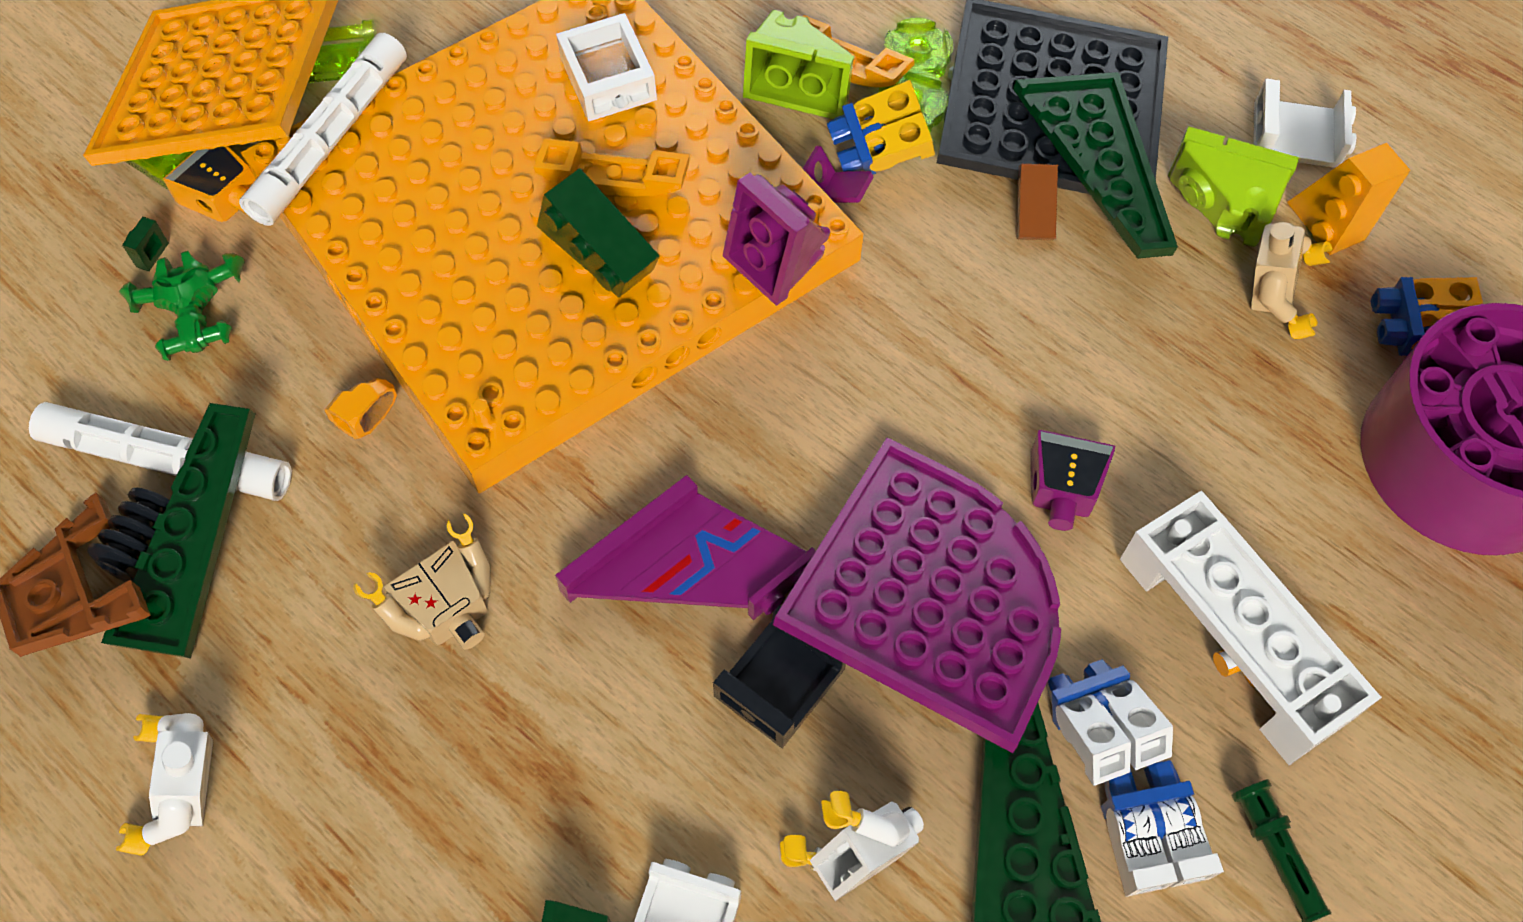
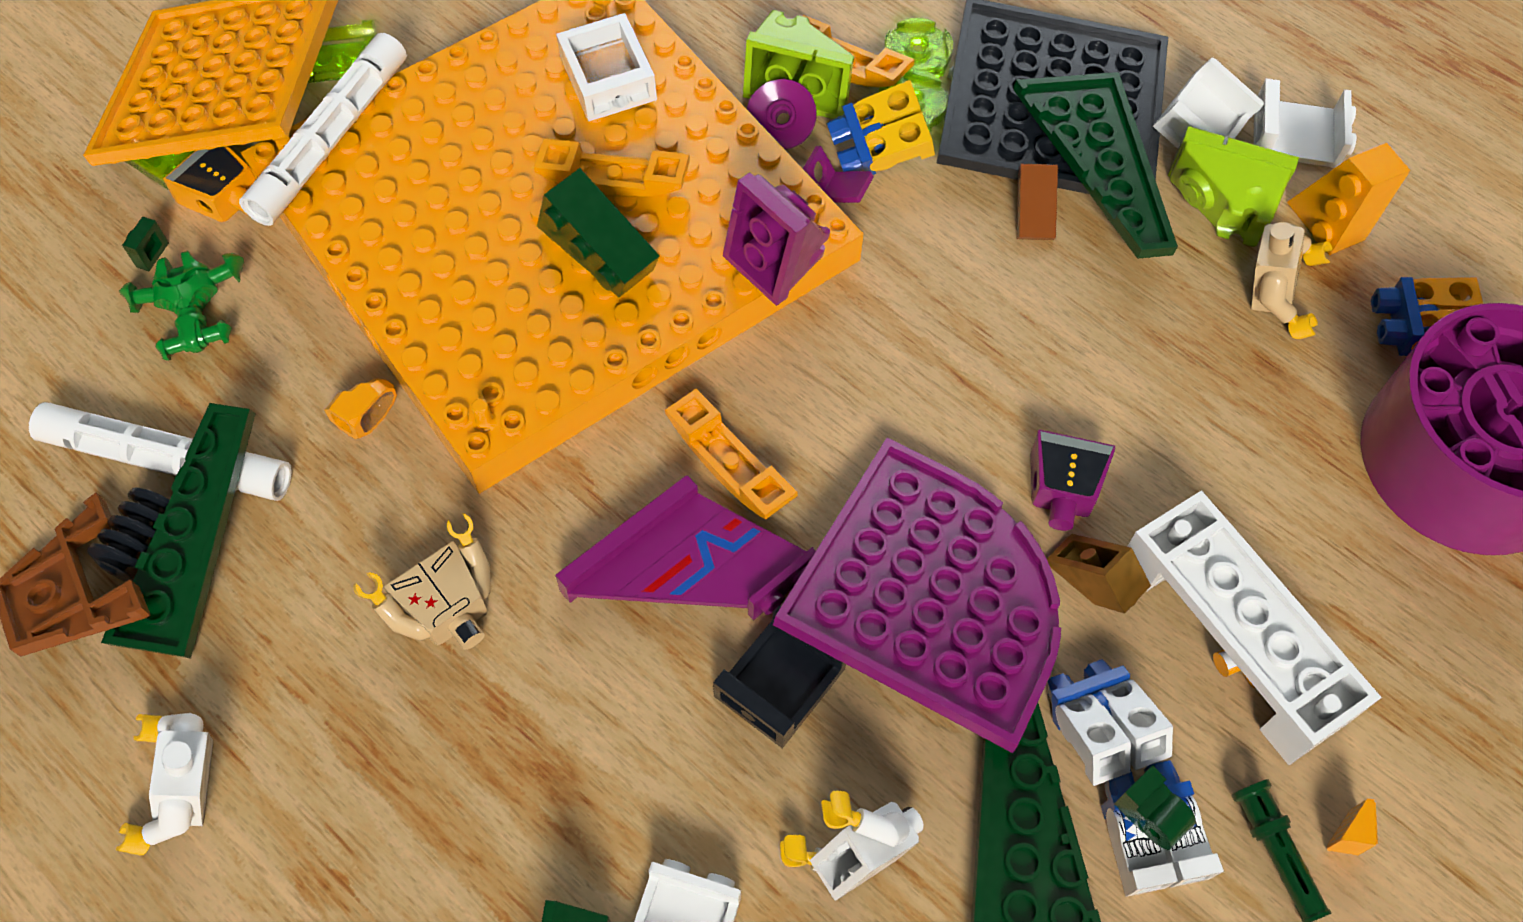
none -> light orange slope [665,388,798,520]
none -> magenta dish [747,79,817,150]
none -> pearl gold slope [1047,534,1151,614]
none -> dark green leg [1114,765,1196,850]
none -> white panel [1153,58,1264,148]
none -> light orange slope [1327,798,1378,855]

